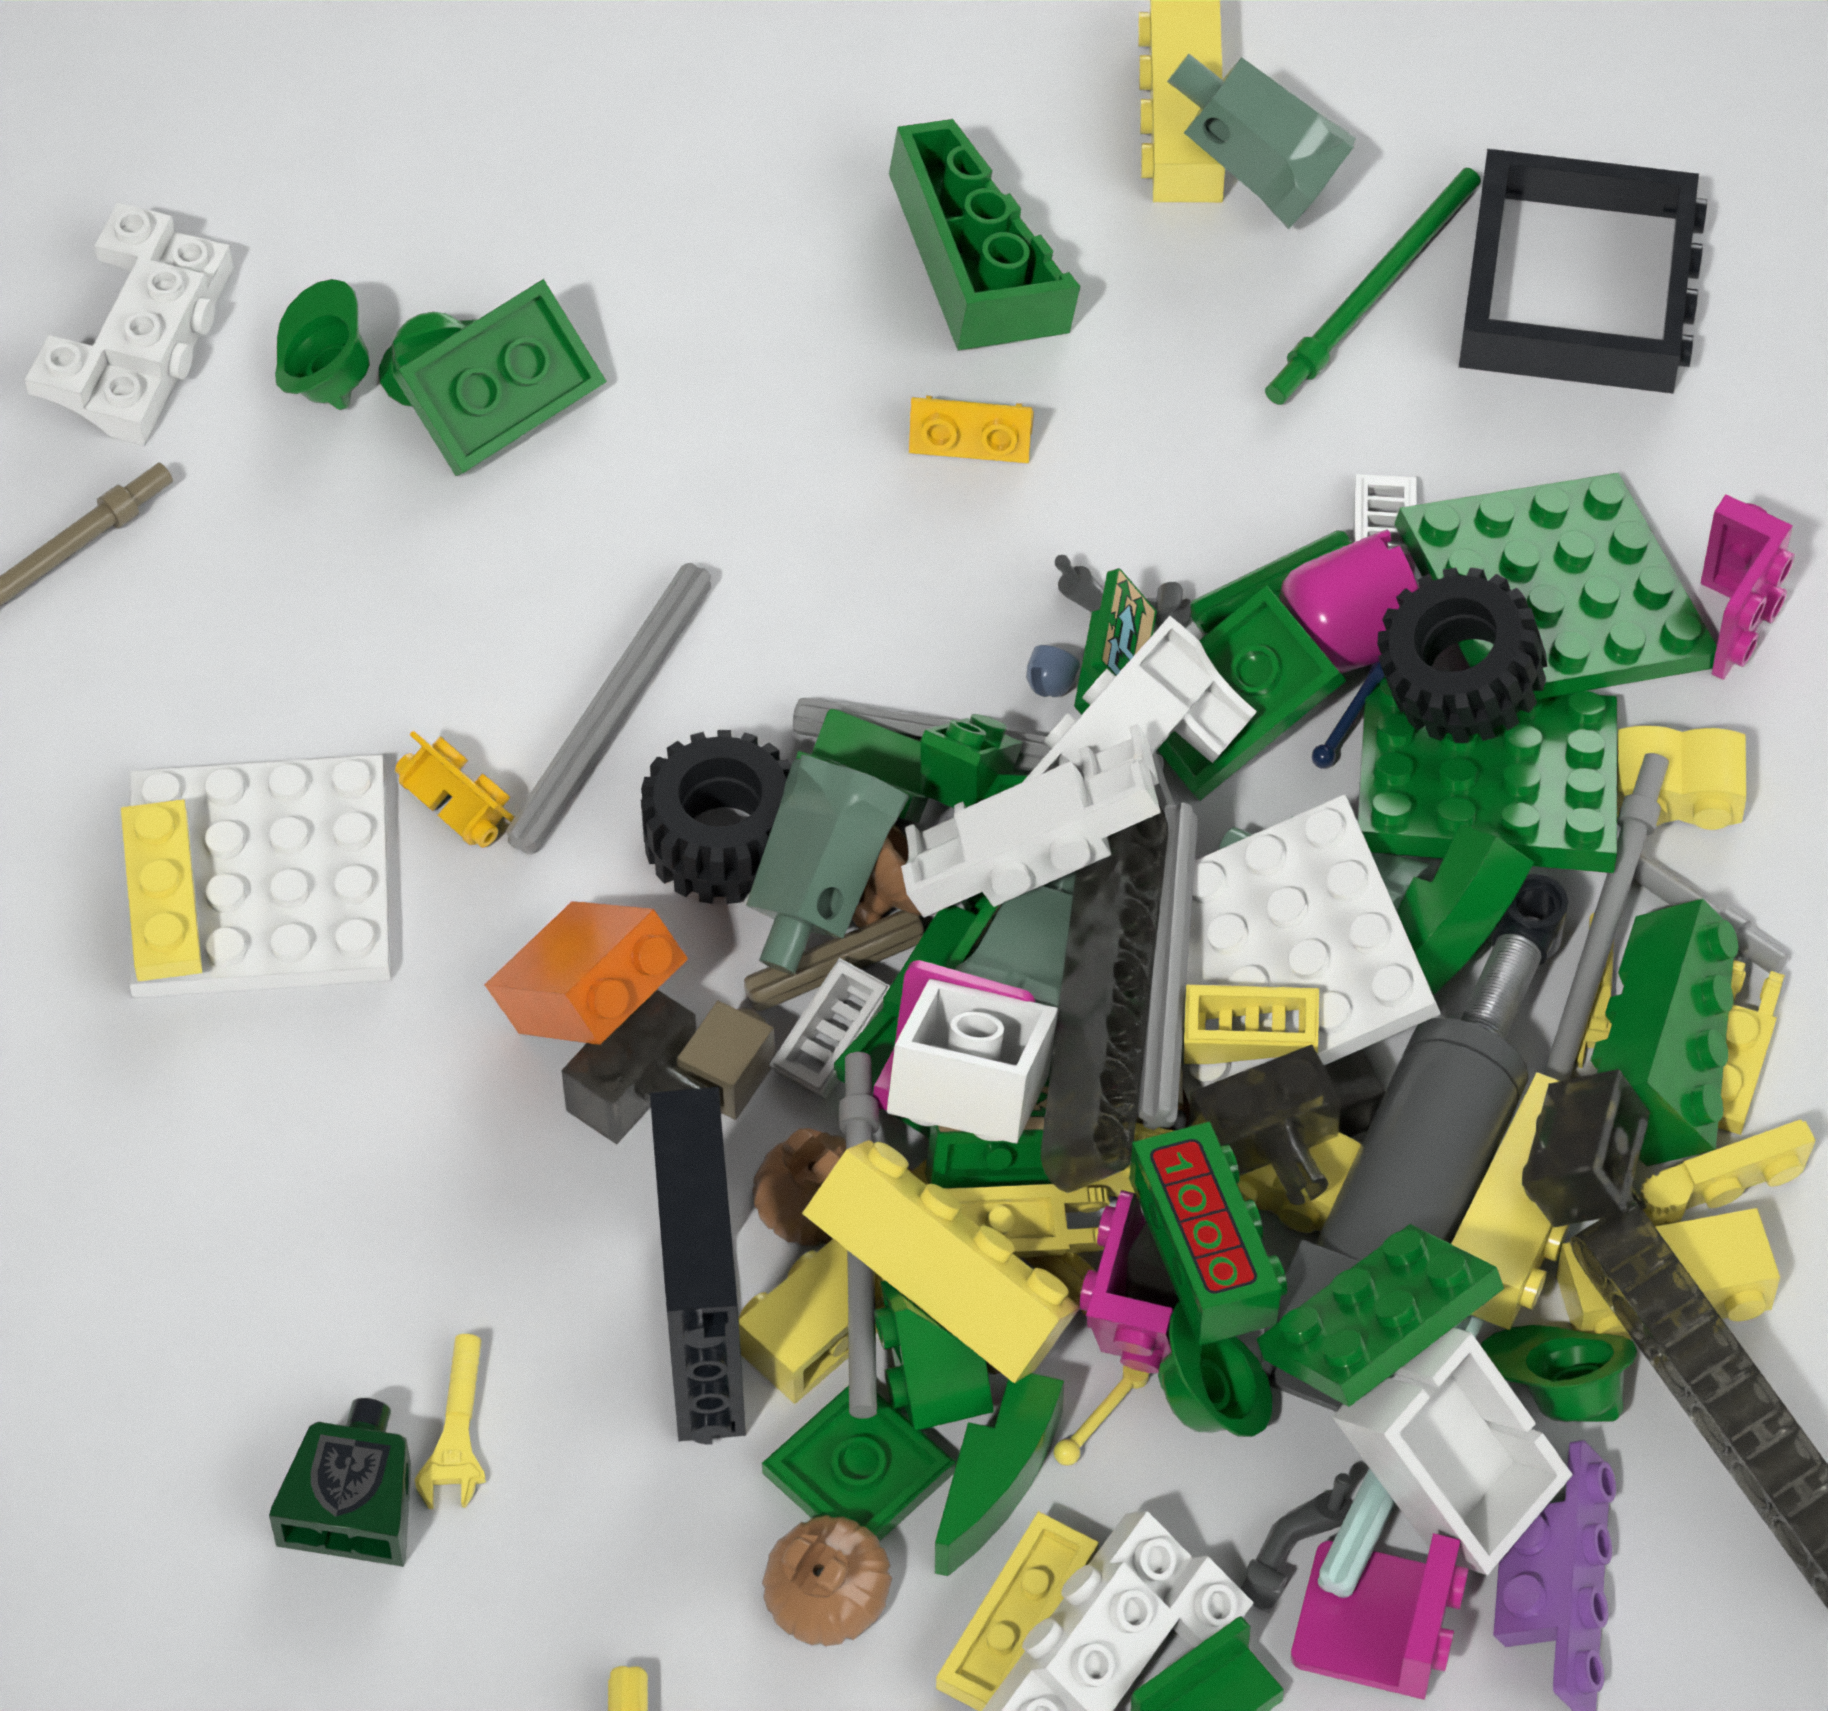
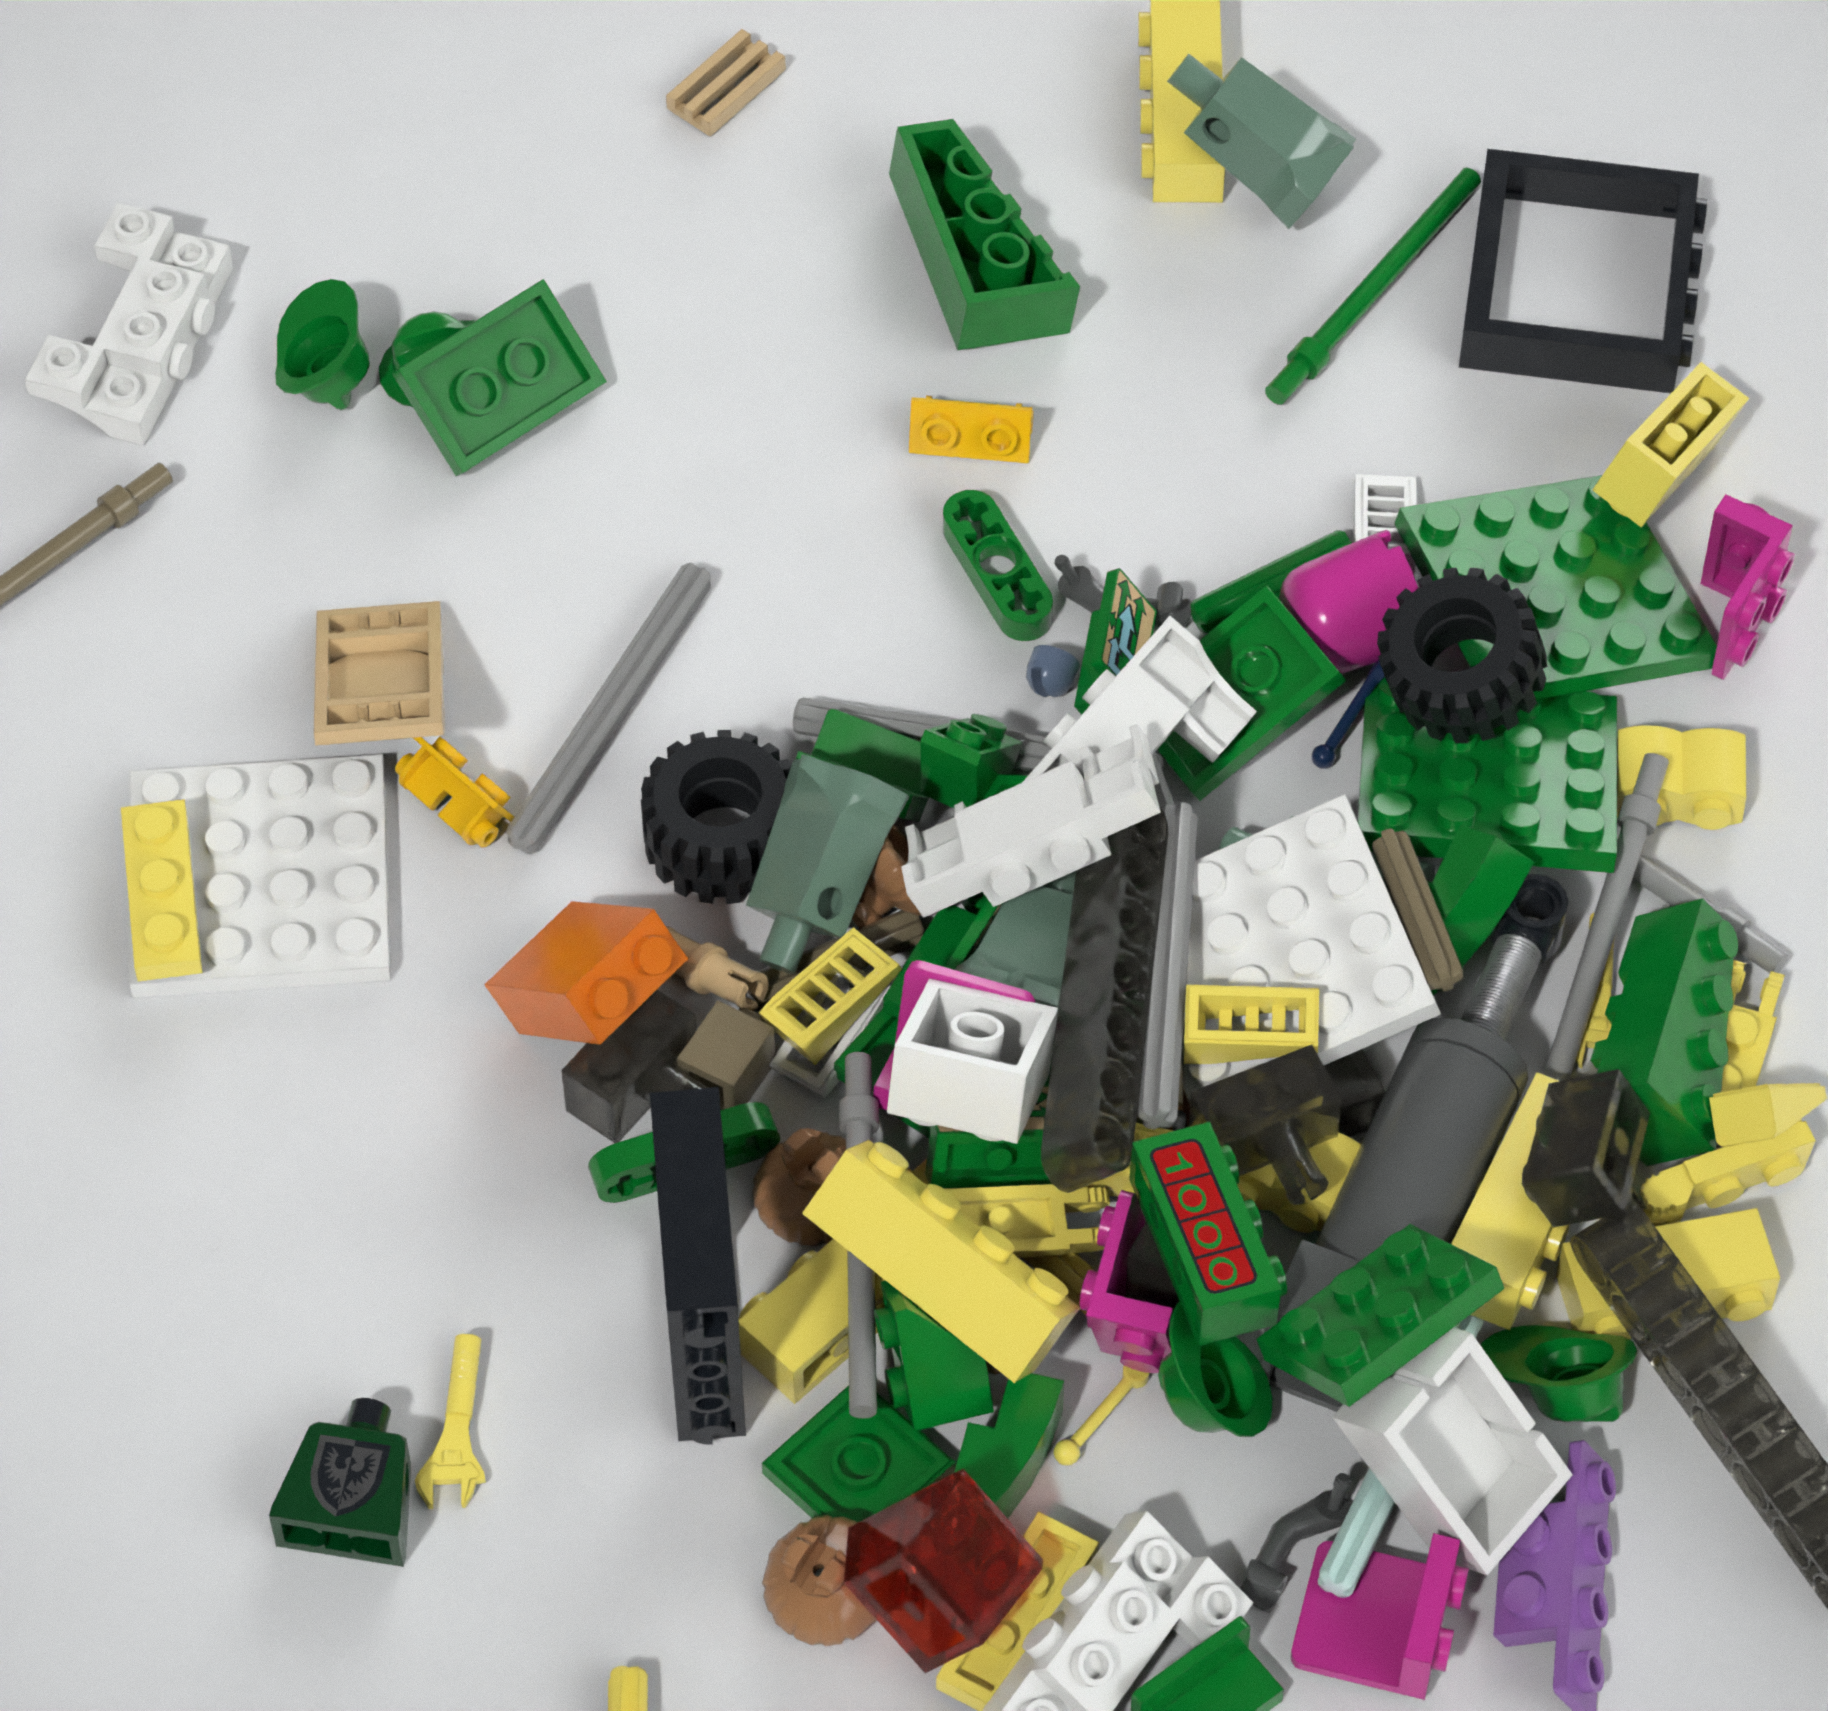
none -> tan slope [314,601,445,746]
none -> green beam [588,1102,780,1203]
none -> tan tile [666,29,786,137]
none -> tan pin [666,926,769,1011]
none -> light yellow slope [759,927,902,1065]
none -> clear red slope [844,1469,1043,1673]
none -> green beam [943,490,1053,641]
none -> dark tan axle [1372,828,1464,992]
none -> light yellow brick [1592,362,1749,527]
none -> light yellow slope [1709,1083,1827,1147]

